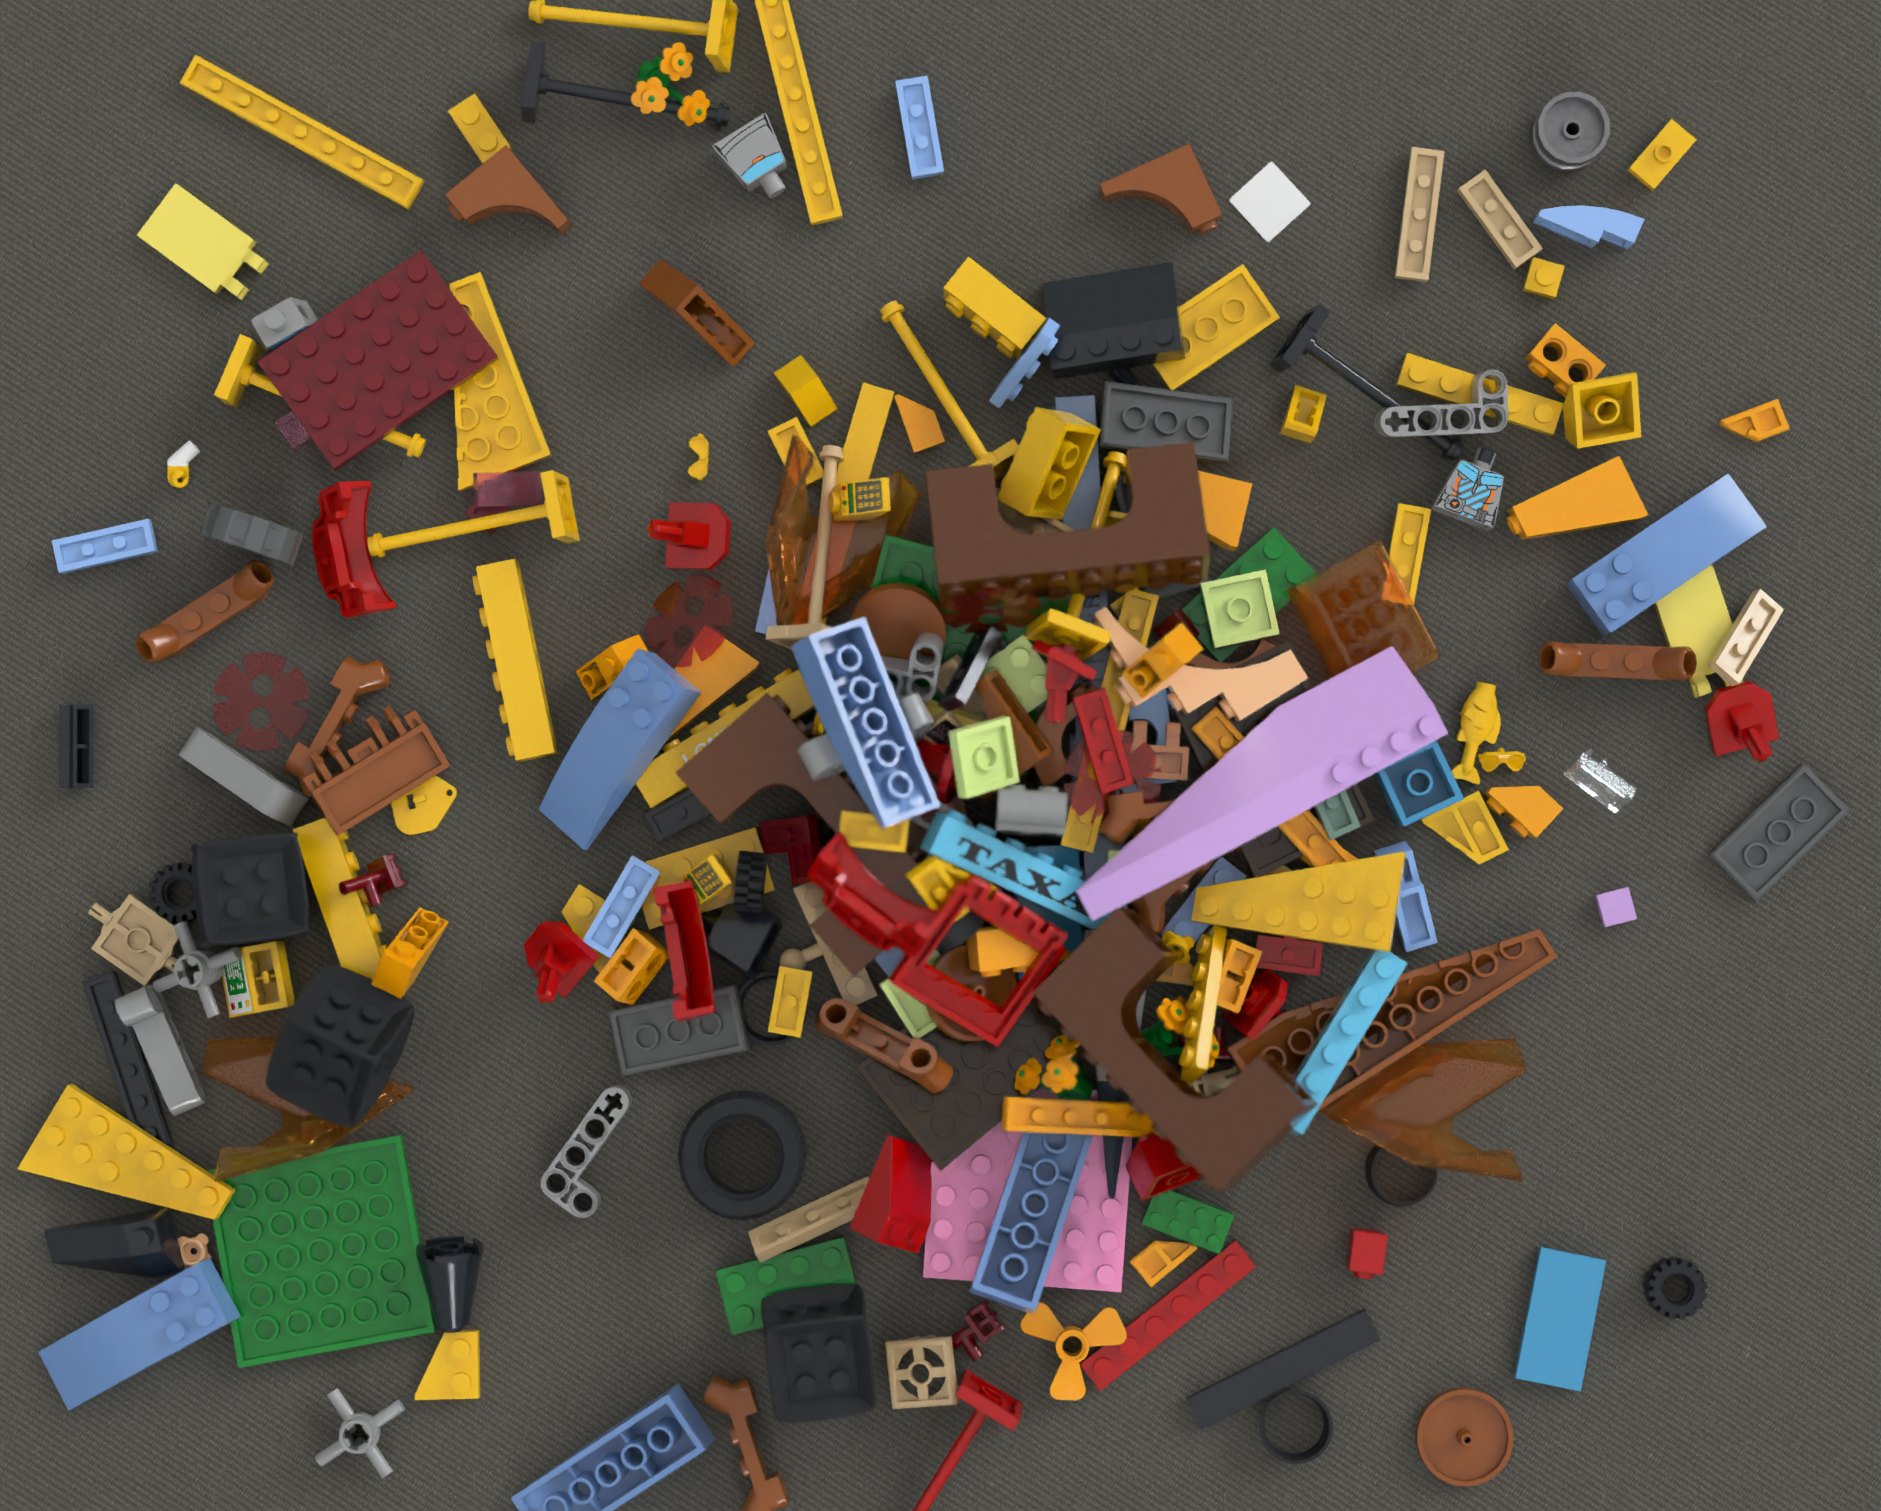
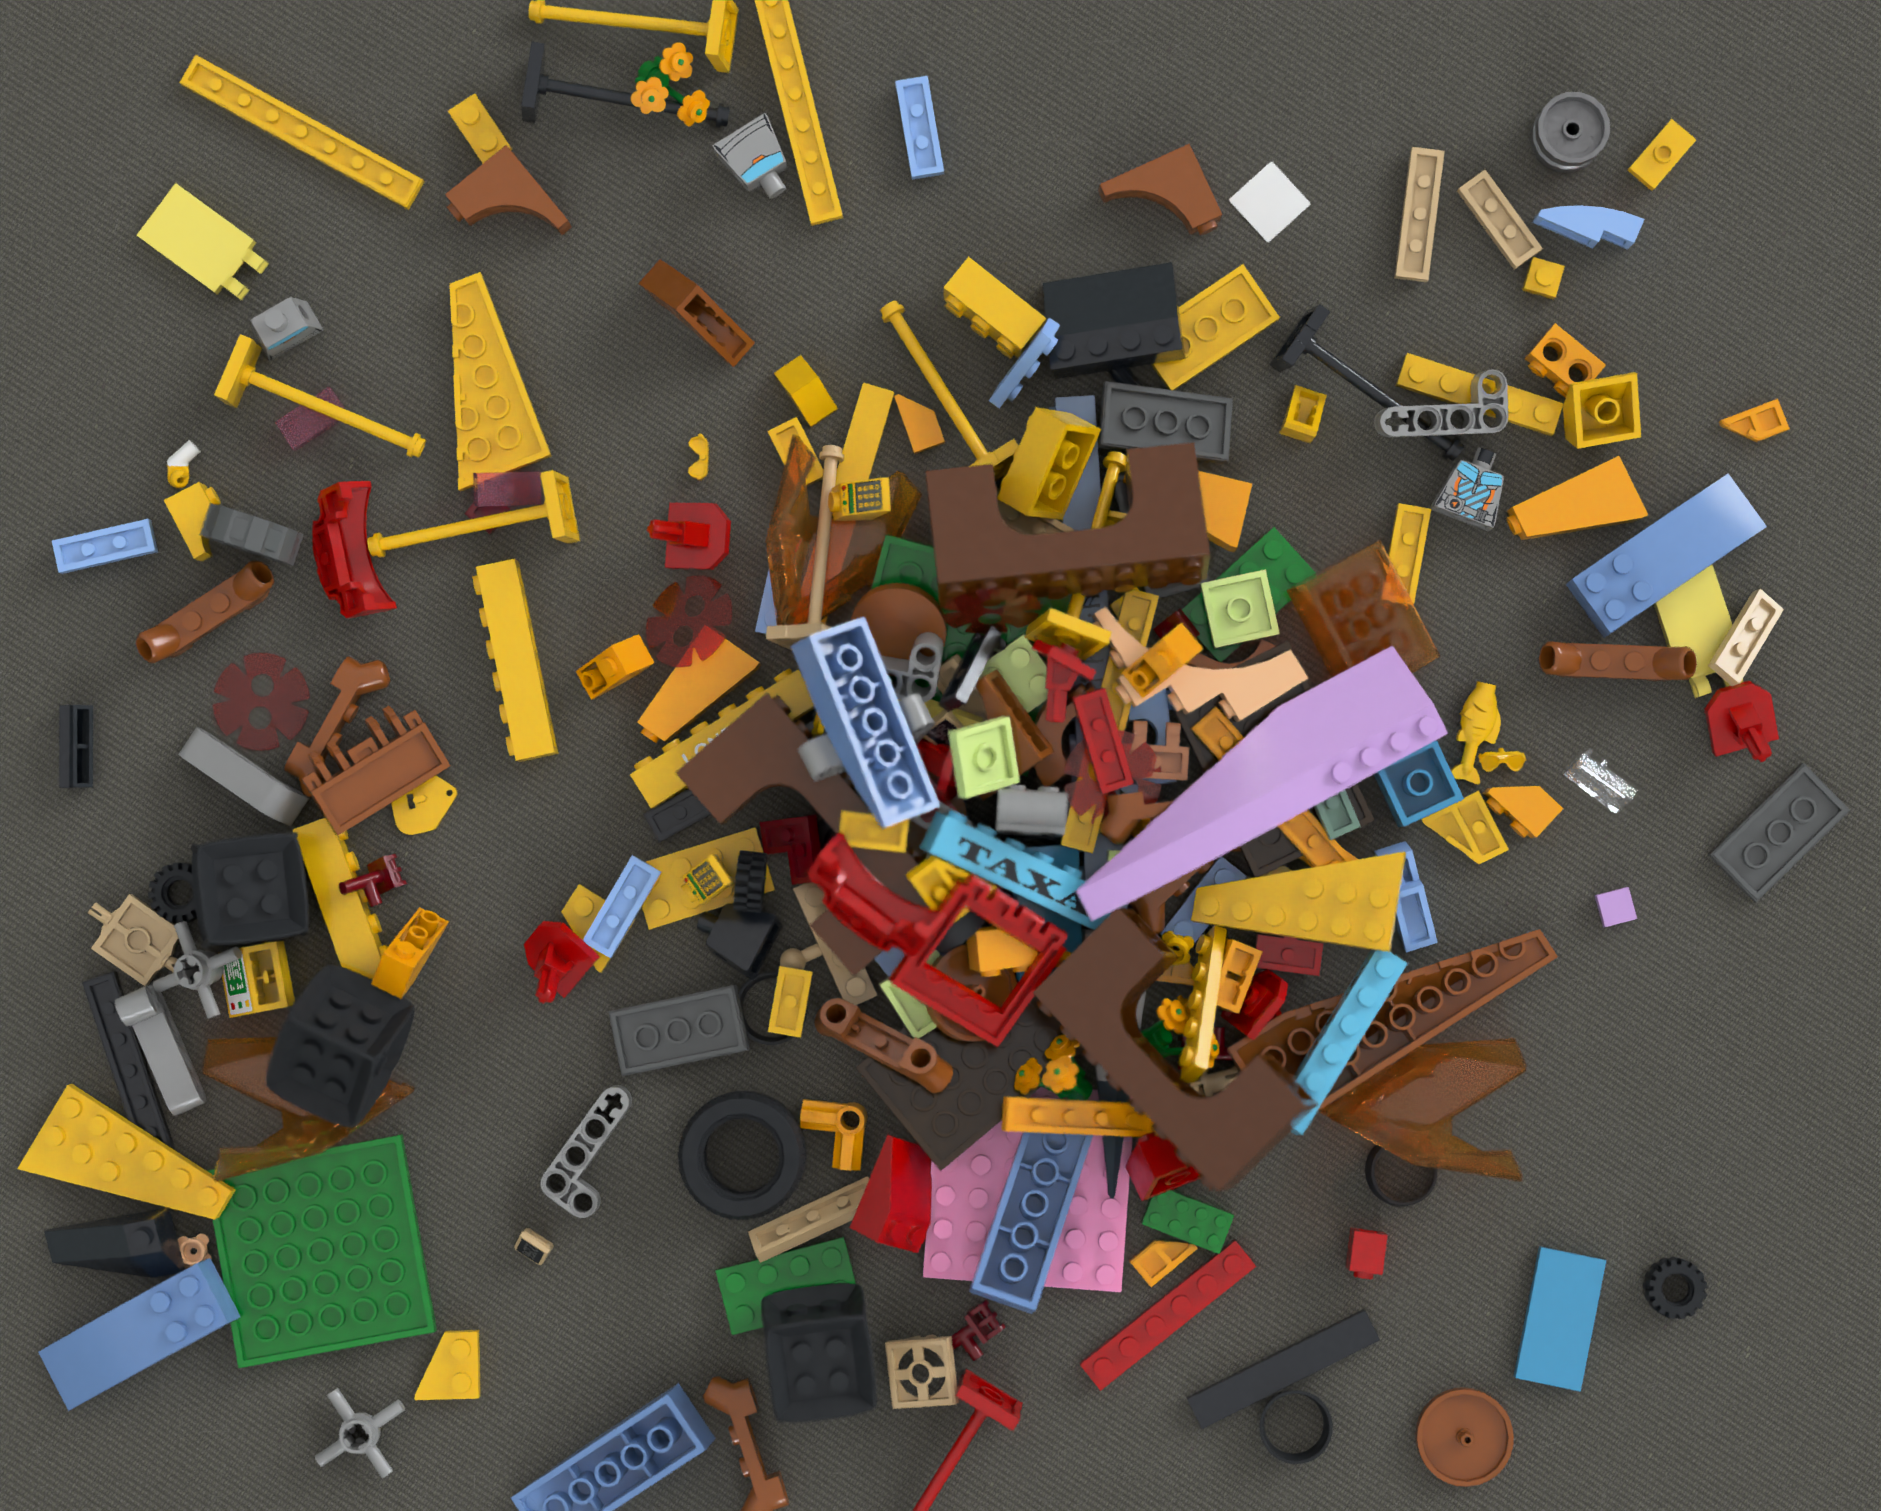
dark red plate [258,250,498,471] -> none
black cone [416,1236,483,1333] -> none
medium blue slope [539,649,701,850] -> none
light orange brick [594,928,669,1005] -> none
red windscreen [653,880,715,1023] -> none
light orange piece [1020,1302,1127,1400] -> none
none -> yellow arch [164,482,221,562]
none -> tan slope [514,1228,554,1265]
none -> light orange piece [800,1099,868,1171]

